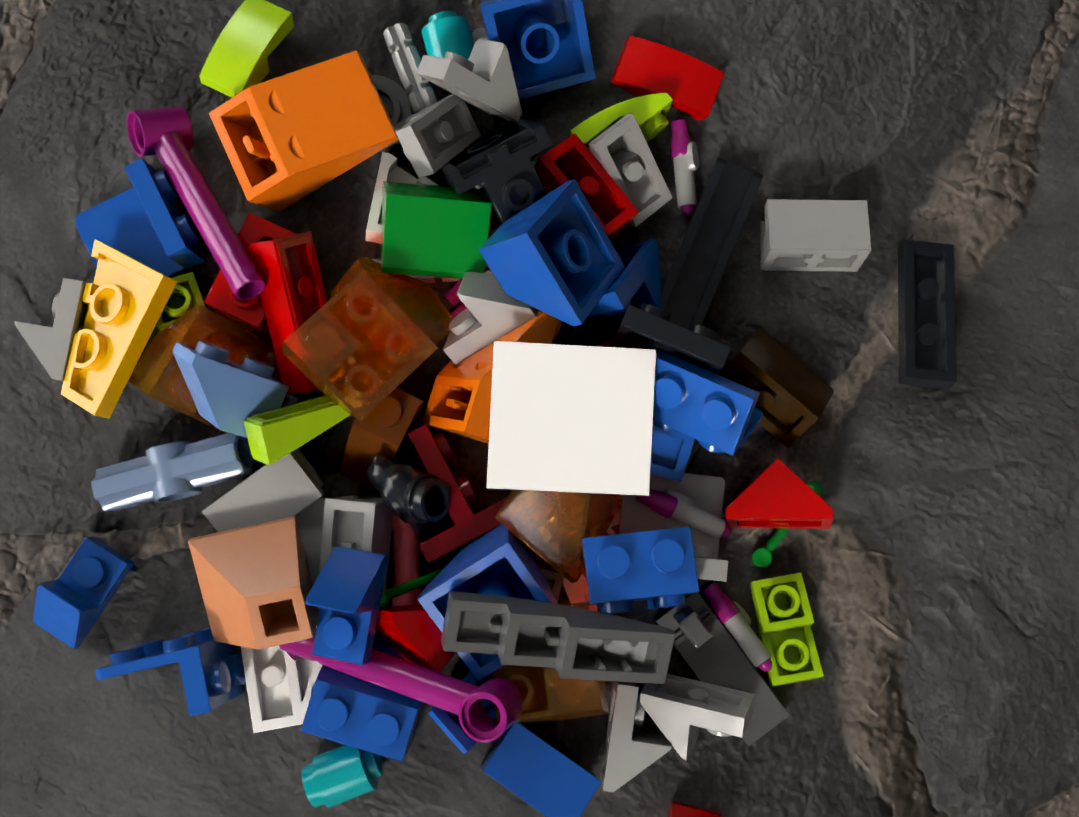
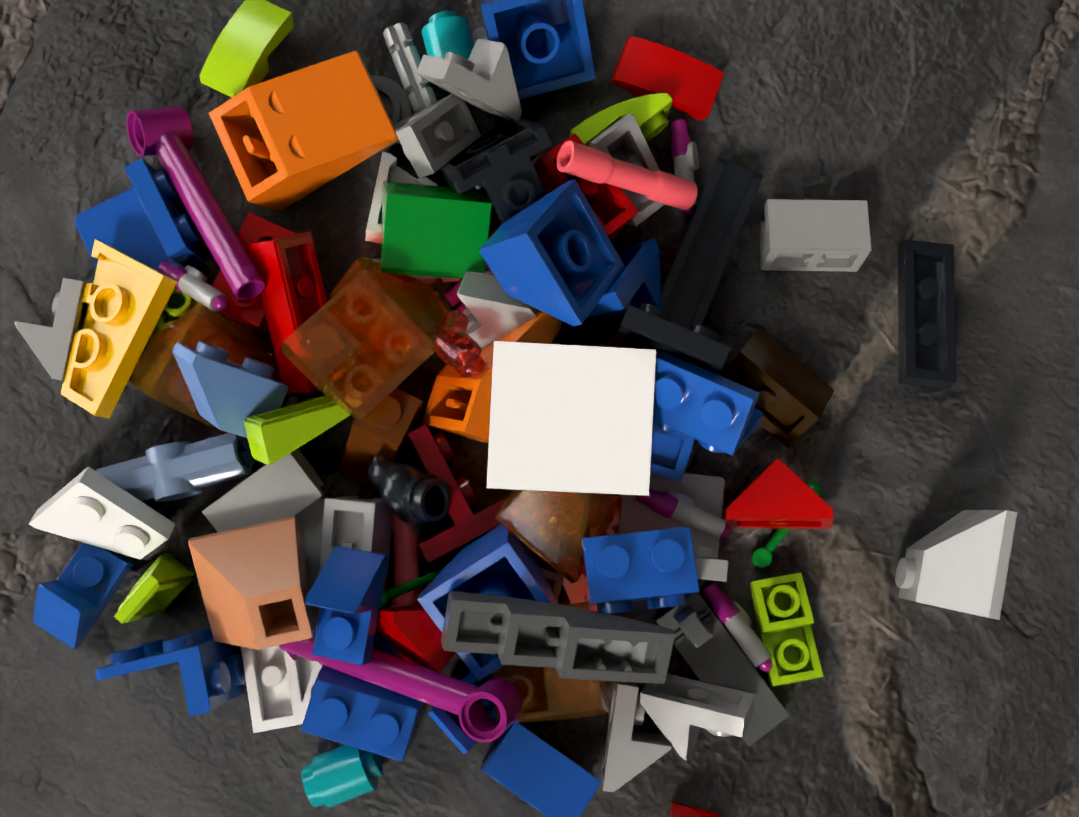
none -> white wing [29,467,175,560]
none -> lime slope [114,553,194,624]
none -> light grey piece [158,261,228,312]
none -> clear red arm [434,310,485,378]
none -> coral piece [557,141,698,210]
none -> slope [895,510,1017,620]

